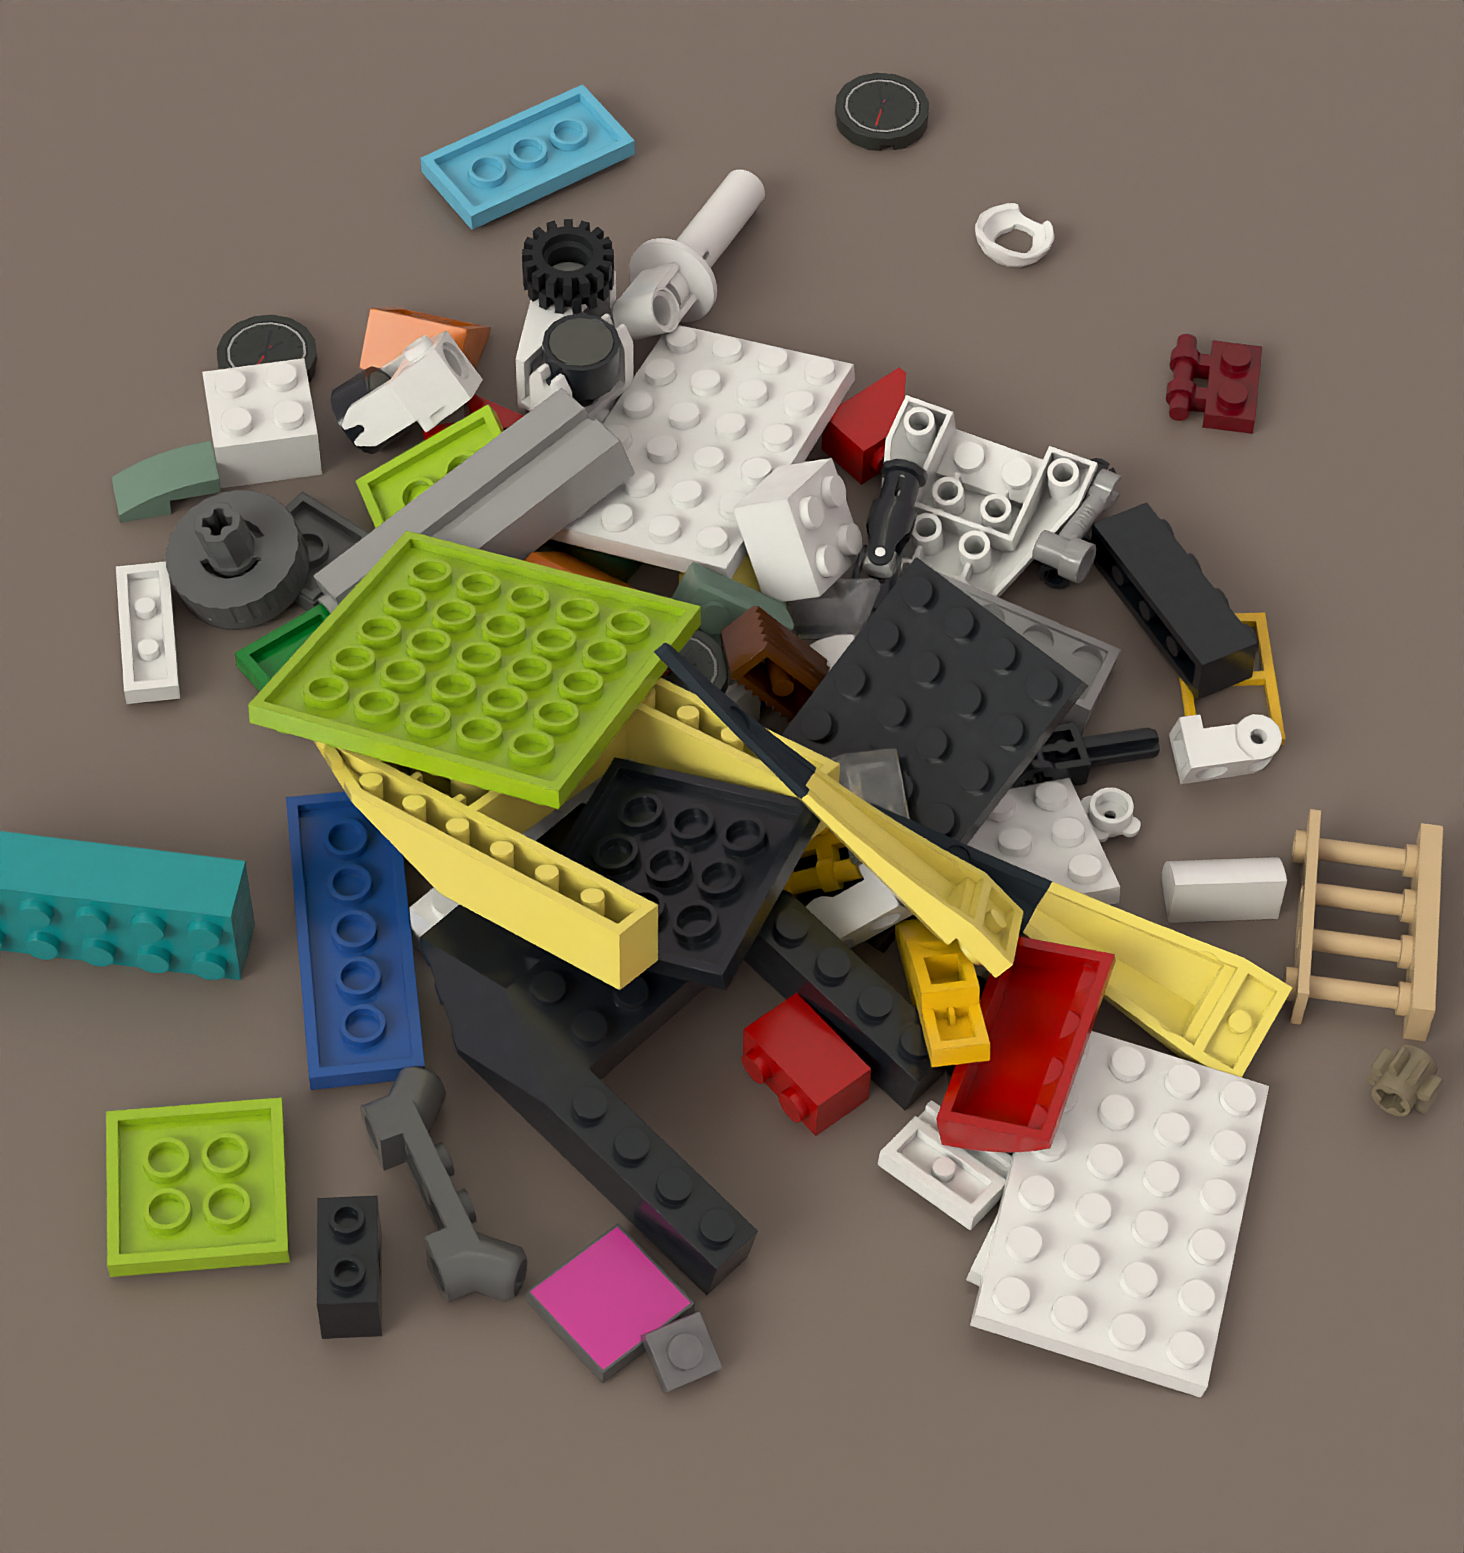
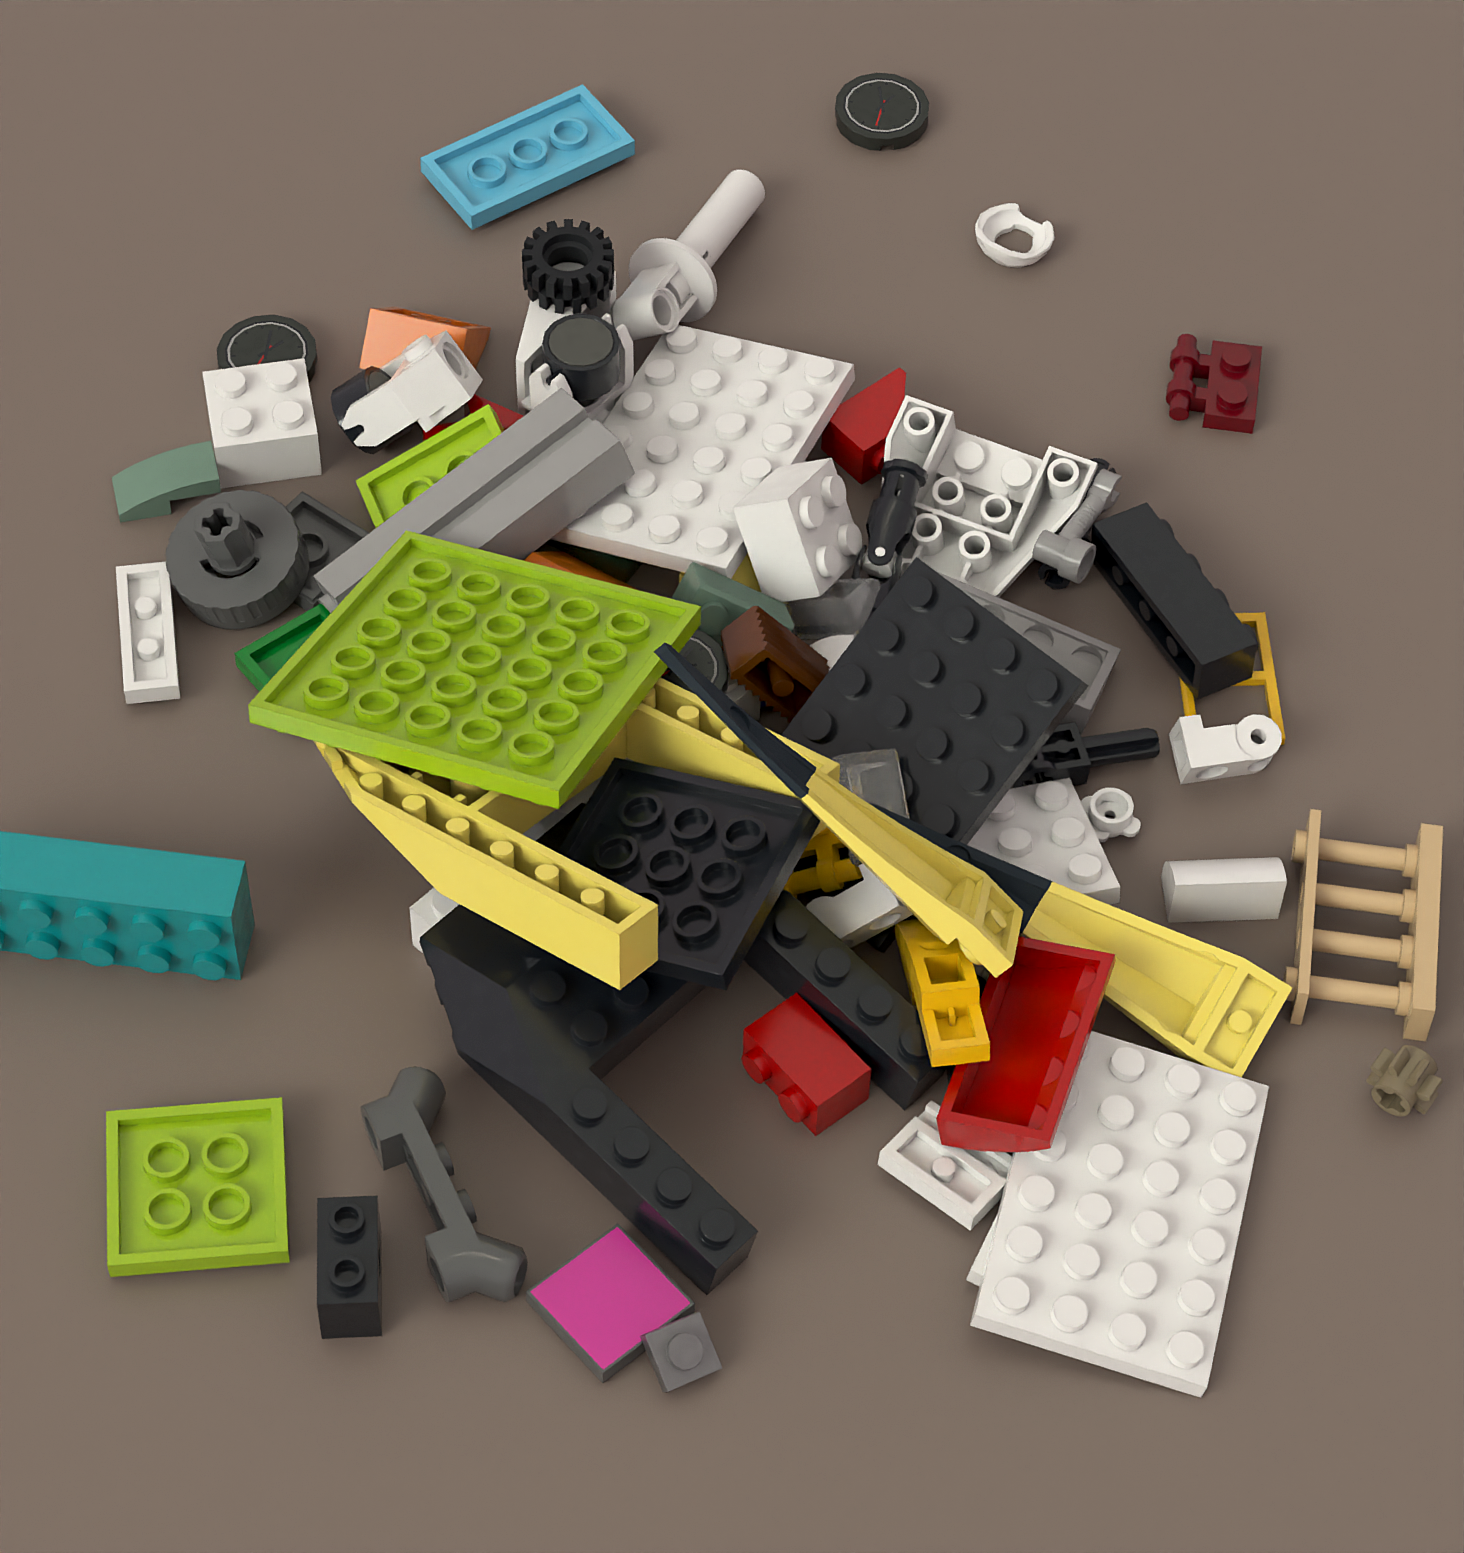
blue plate [286,791,425,1090] -> none

